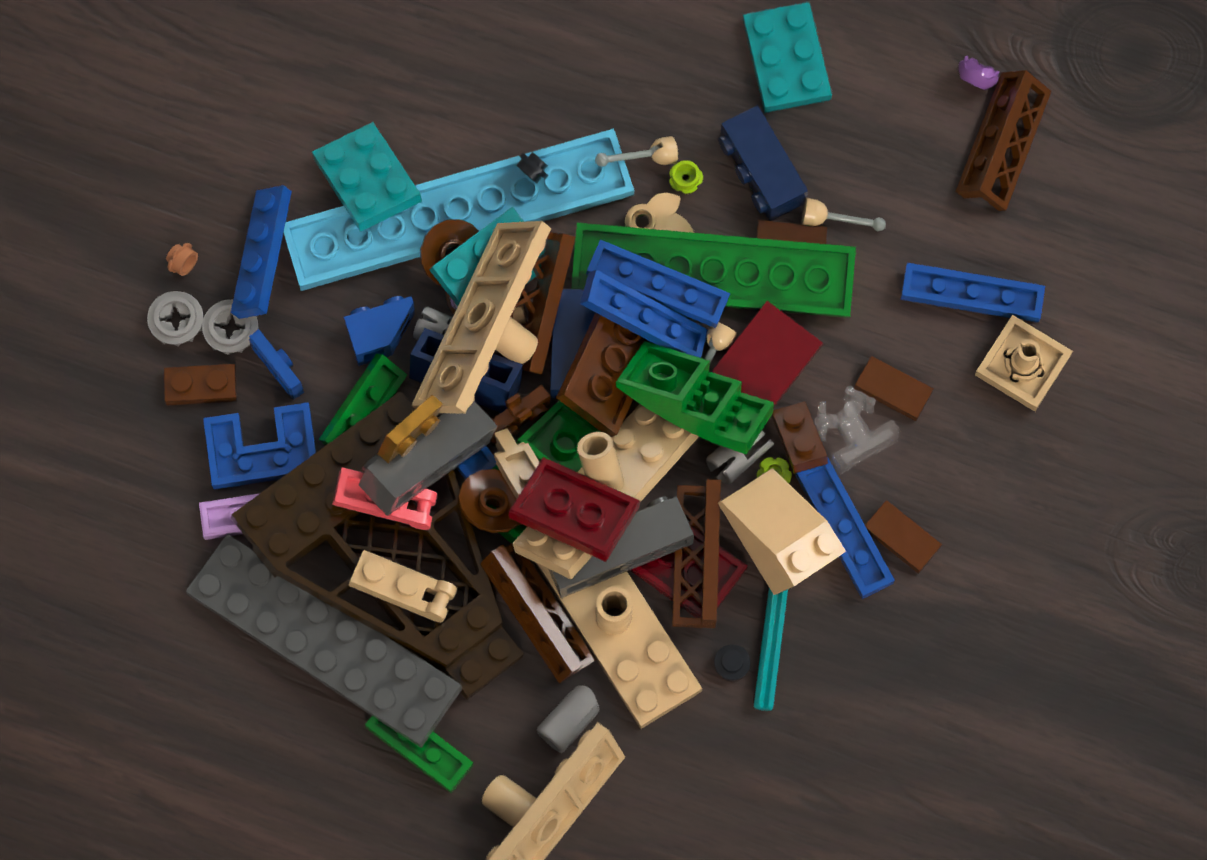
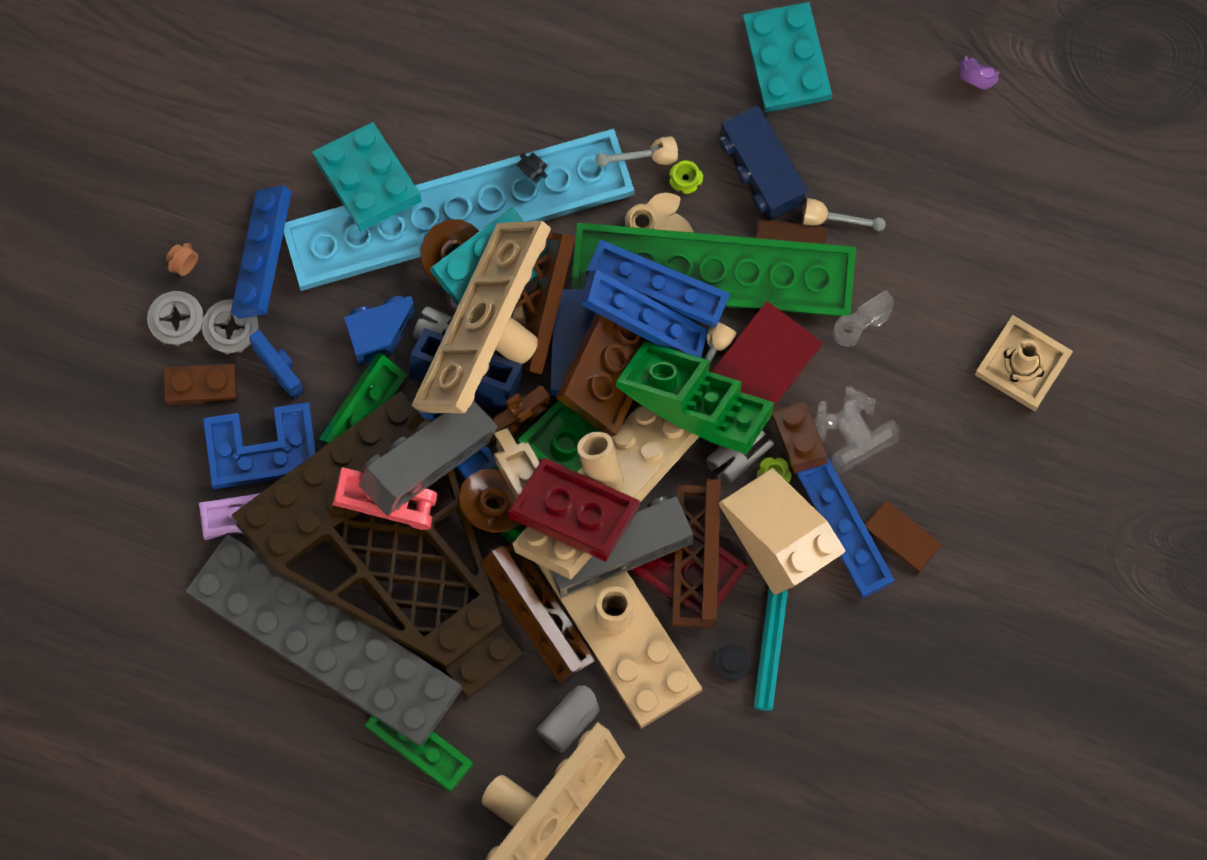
tan plate [349,550,457,622] -> none
pearl gold plate [378,394,443,463] -> none
reddish brown tile [854,356,934,421] -> none
blue plate [901,263,1045,323] -> none
reddish brown fence [955,70,1051,211] -> none
none -> clear plate [833,289,895,346]

